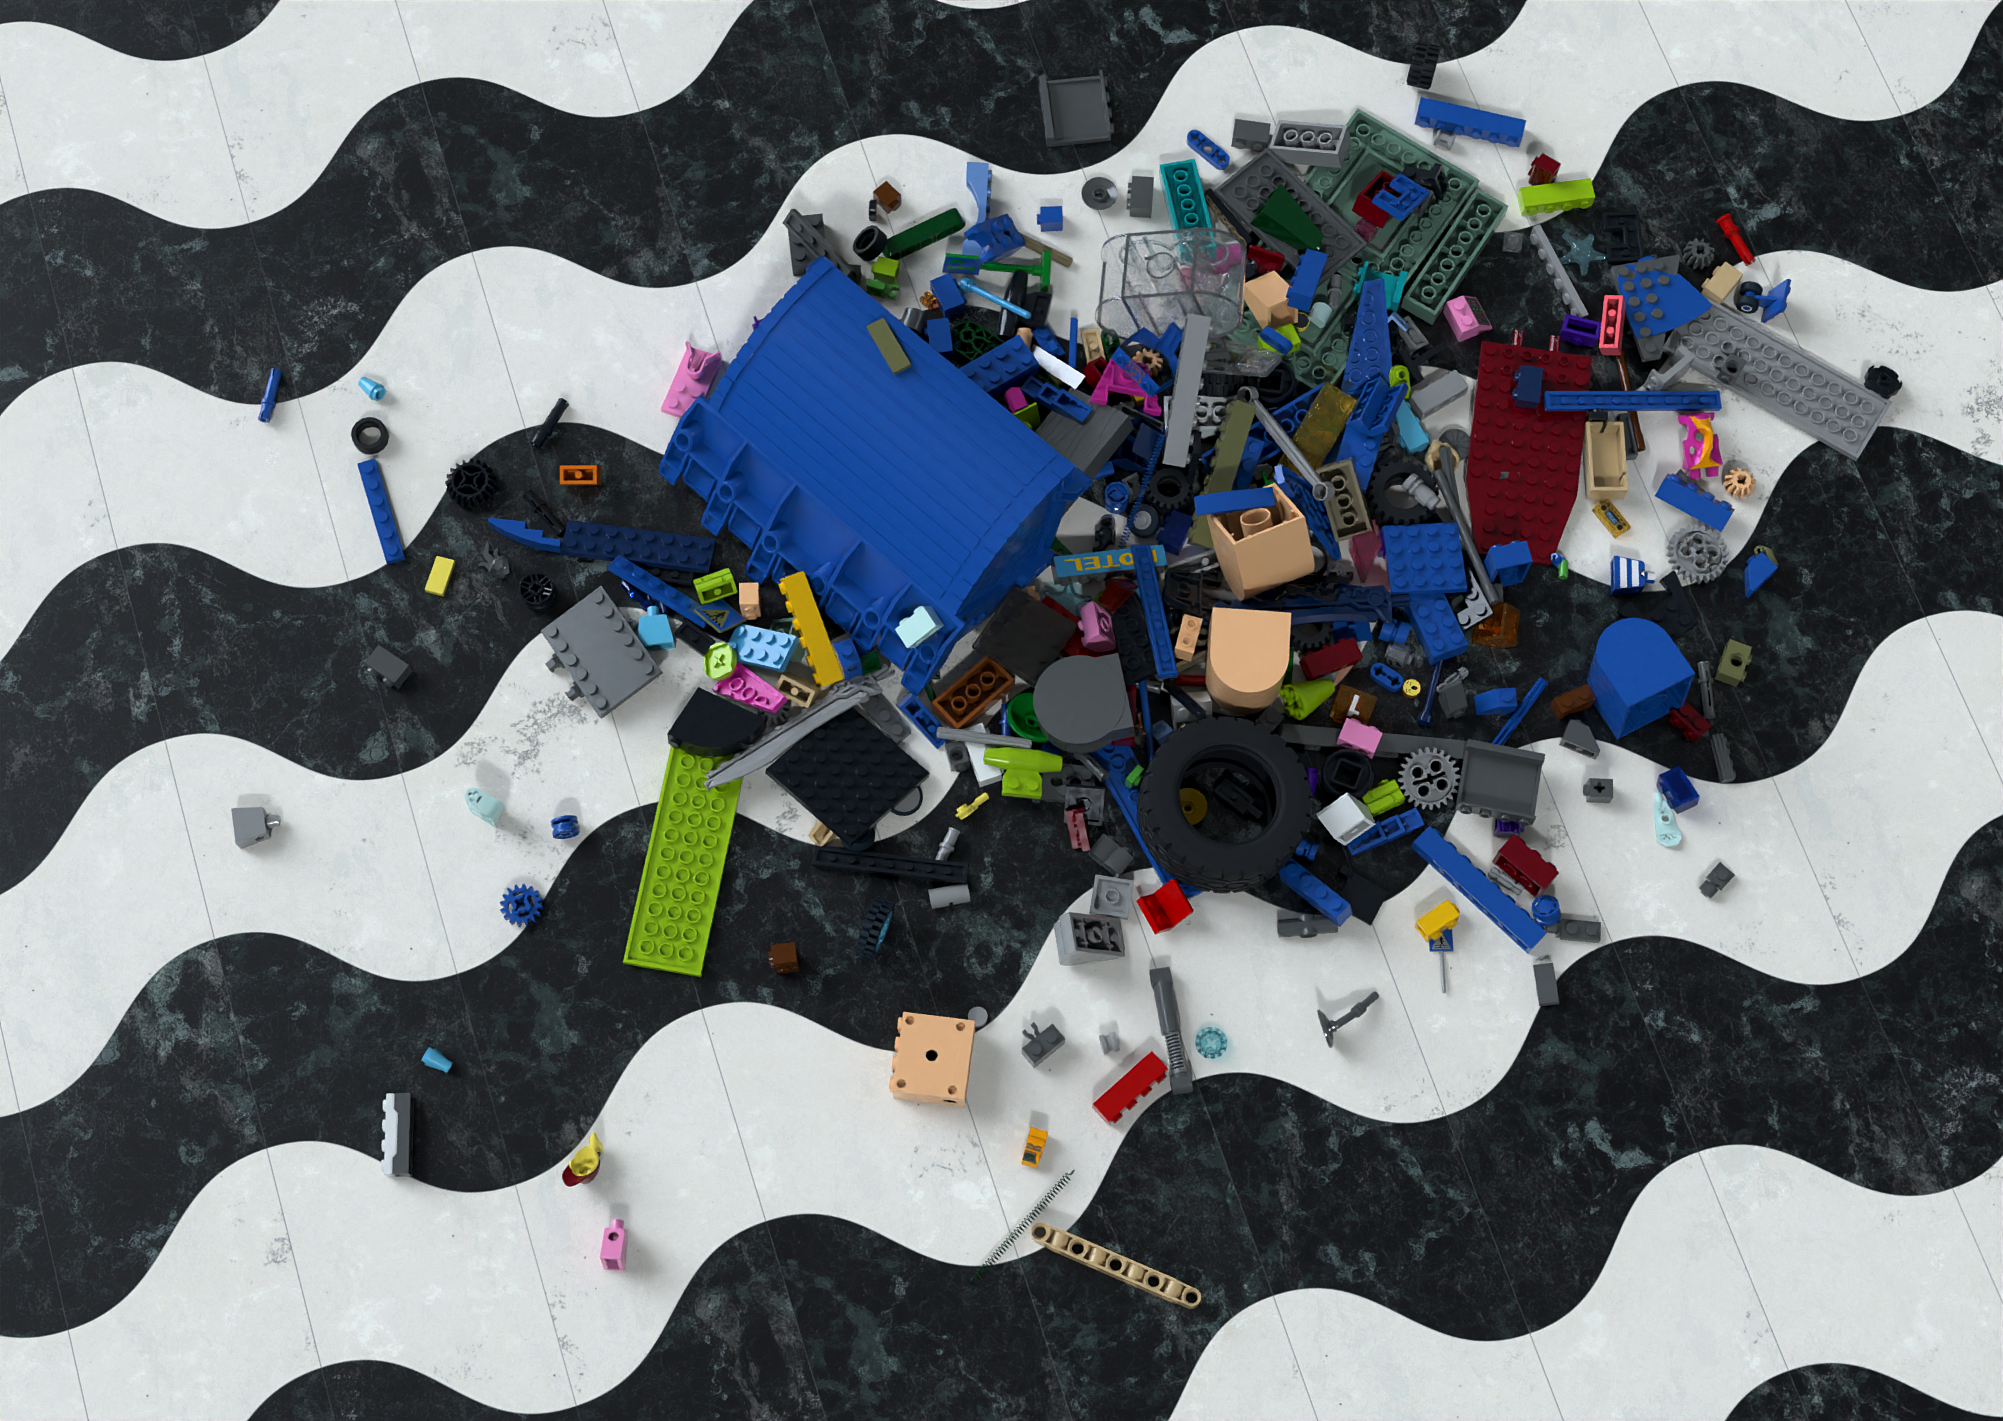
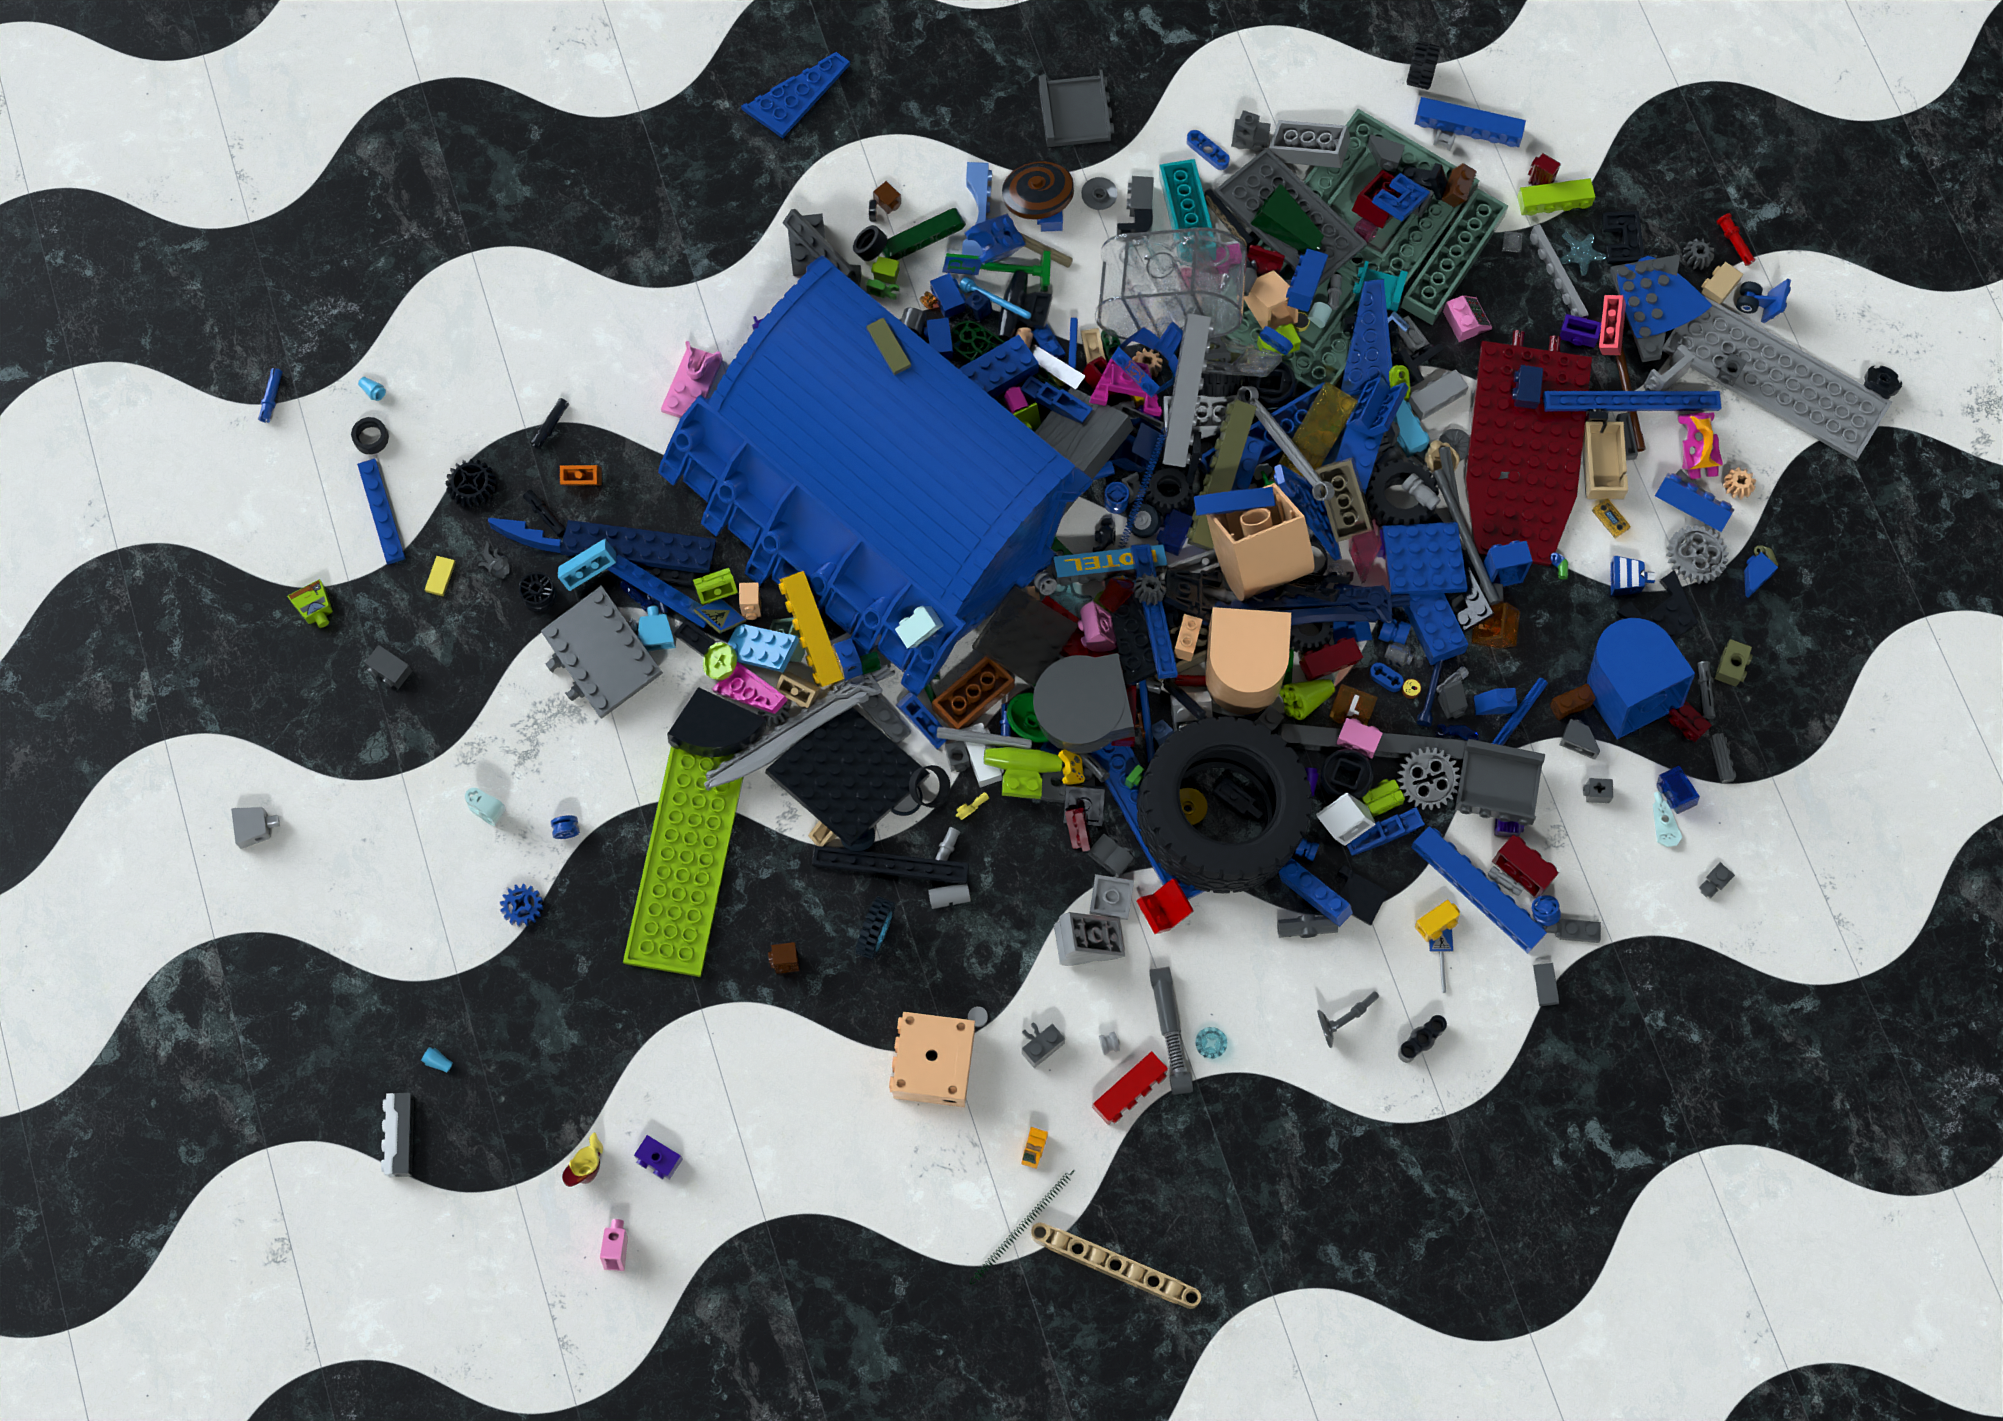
none -> lime torso [288,579,333,628]
none -> medium azure brick [558,539,616,591]
none -> dark purple brick [634,1135,683,1180]
none -> blue wing [741,52,850,138]
none -> black tyre [909,765,950,808]
none -> dark blue bracket [965,290,993,323]
none -> dish [1002,161,1074,220]
none -> light grey wheel [1034,571,1057,595]
none -> yellow piece [1058,749,1085,784]
none -> black brick [1116,209,1153,244]
none -> dark grey gear [1133,573,1166,606]
none -> dark grey brick [1236,110,1260,141]
none -> dark grey cone [1238,268,1257,296]
none -> dark grey slope [1367,134,1405,172]
none -> black piece [1398,1015,1447,1063]
none -> clear blue arm [1435,724,1479,741]
none -> reddish brown brick [1442,163,1477,208]

